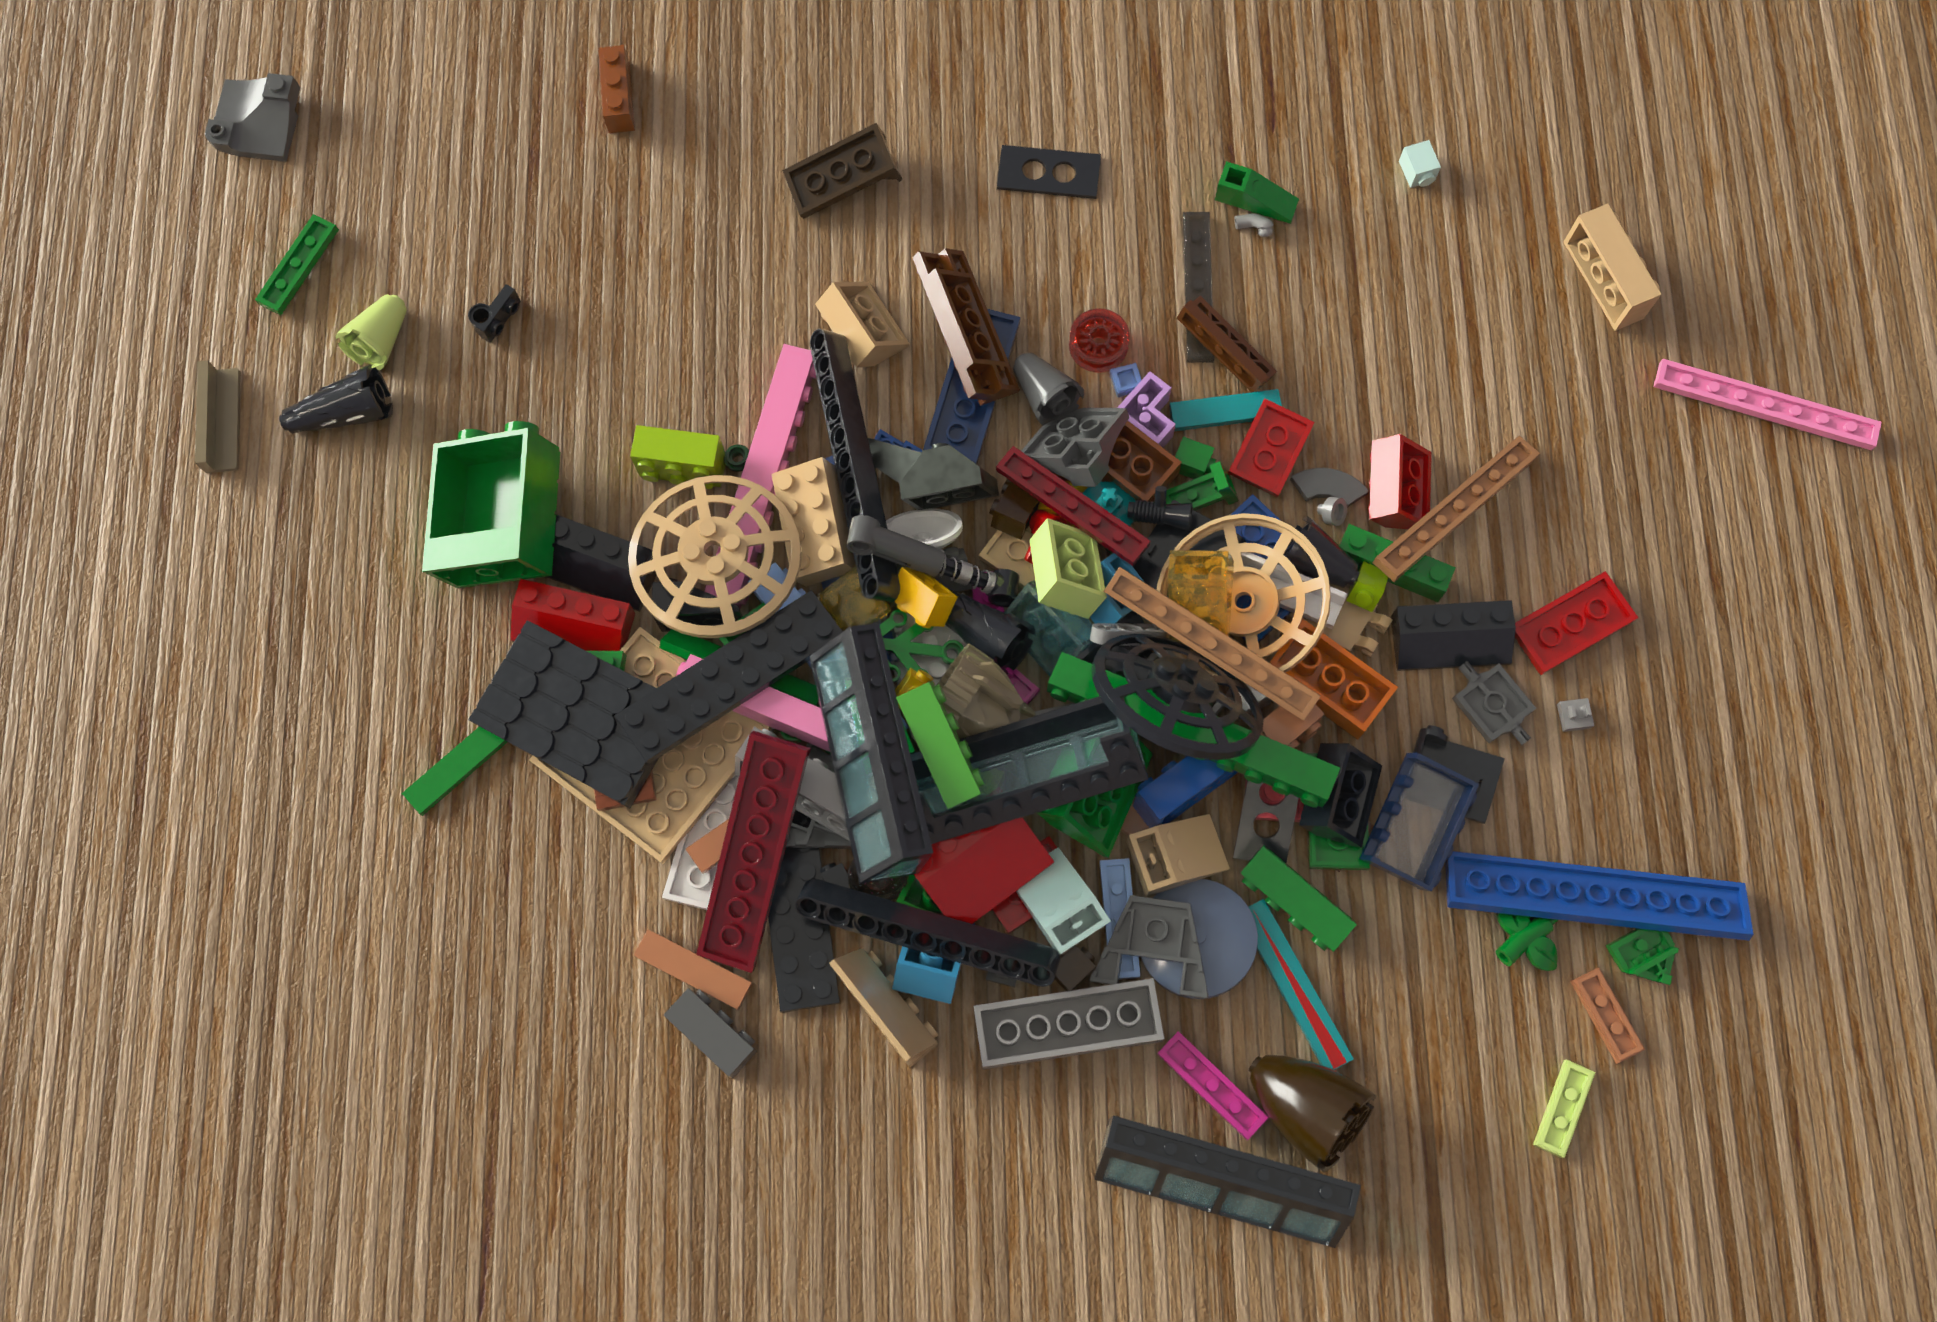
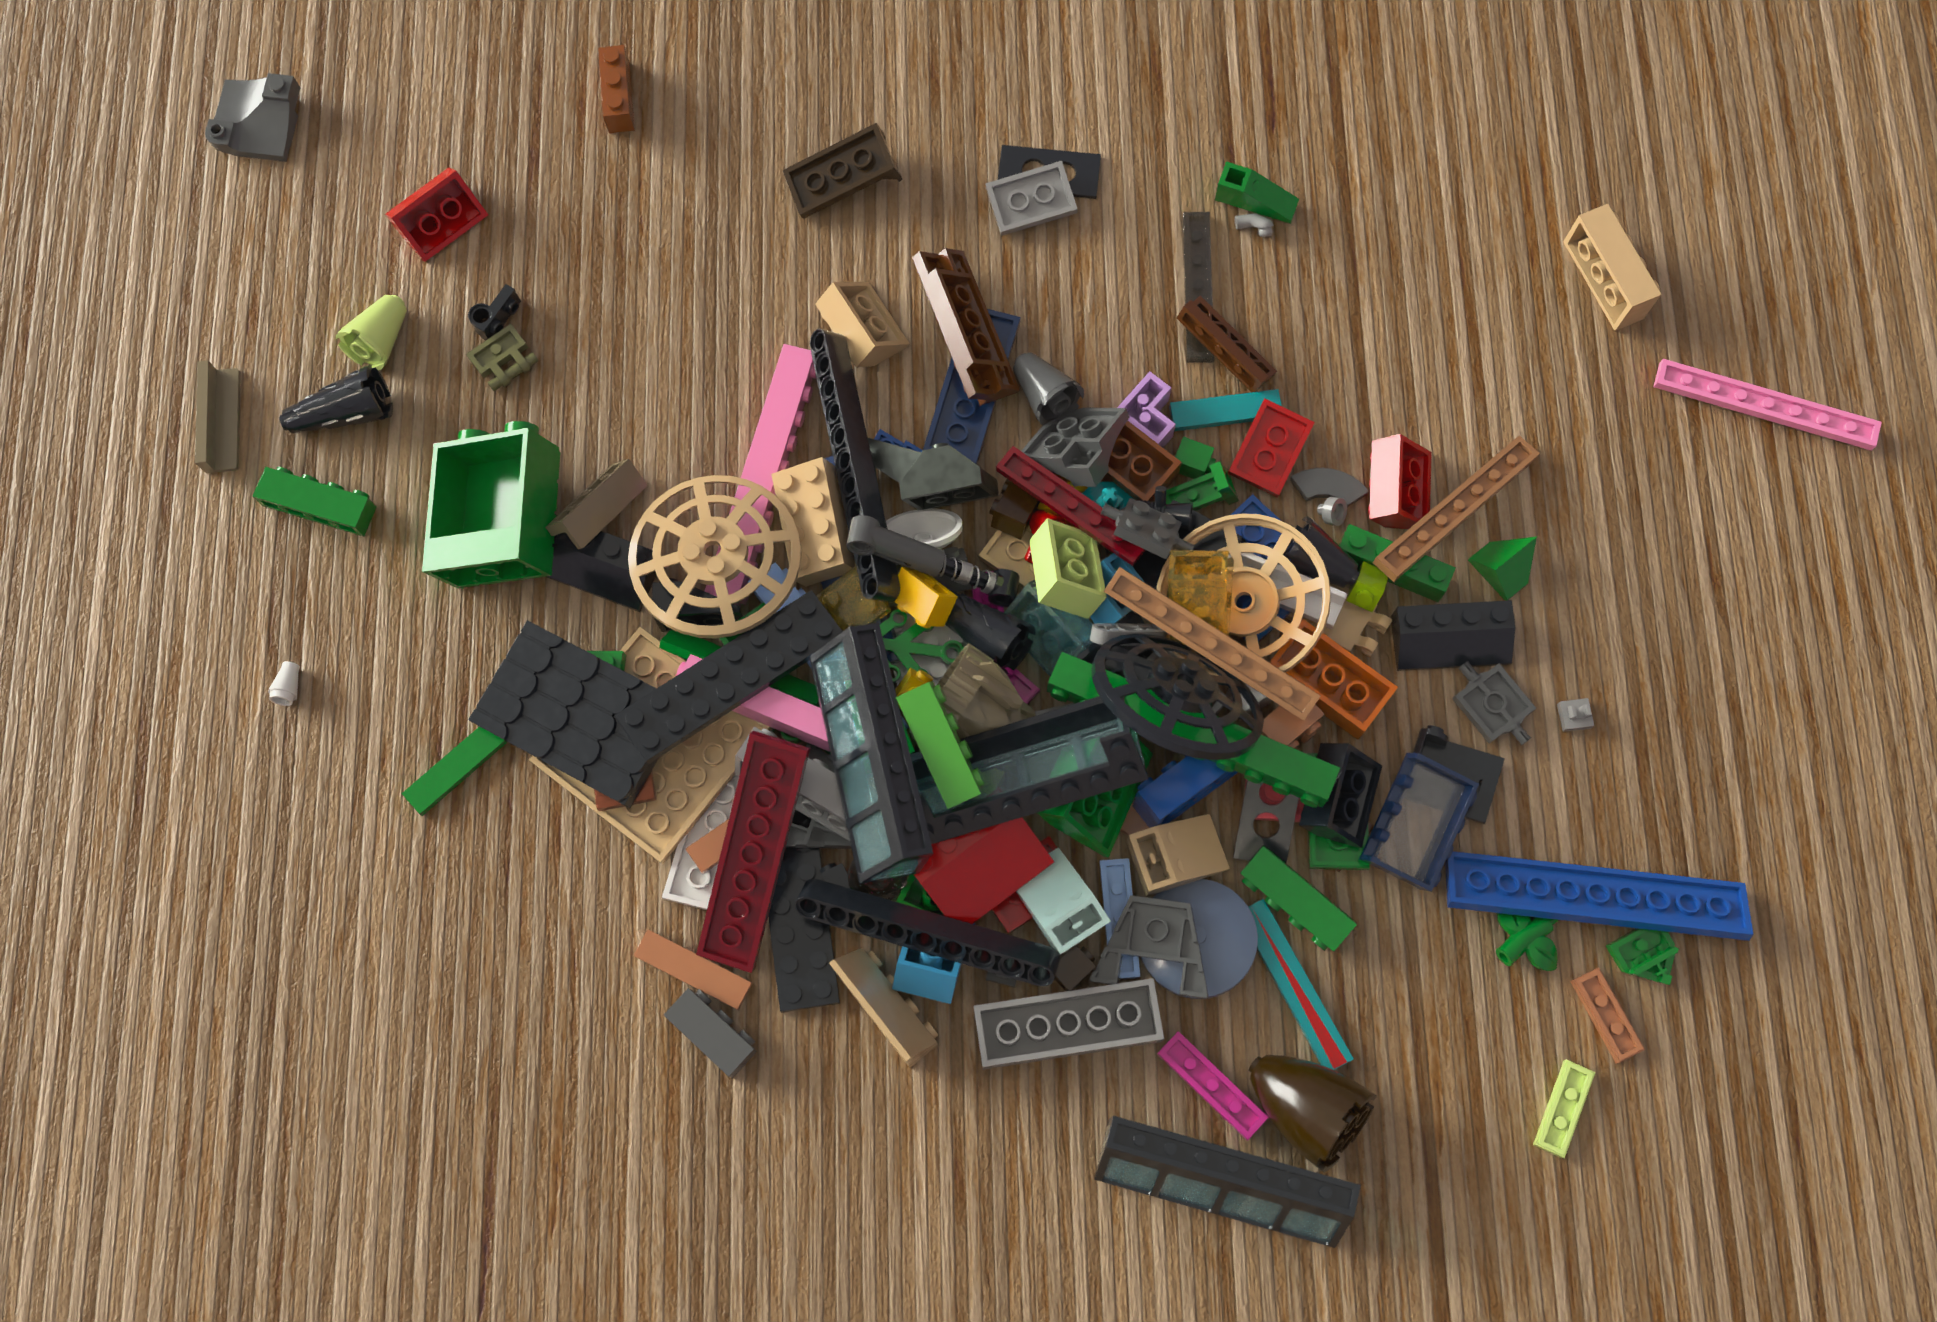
green plate [255,214,339,316] -> none
red slope [510,579,636,651] -> none
lime brick [630,425,725,489] -> none
dark green plate [724,444,749,472] -> none
clear red wheel [1069,308,1130,373] -> none
medium blue tile [1110,363,1142,398] -> none
light aqua brick [1399,140,1441,188] -> none
red plate [1515,571,1638,676] -> none
none -> green brick [252,466,377,537]
none -> white cone [268,661,300,706]
none -> red slope [385,167,488,262]
none -> olive plate [466,324,539,391]
none -> dark tan panel [545,459,647,549]
none -> light grey plate [985,161,1078,236]
none -> dark grey plate [1100,498,1194,559]
none -> green slope [1468,536,1537,601]

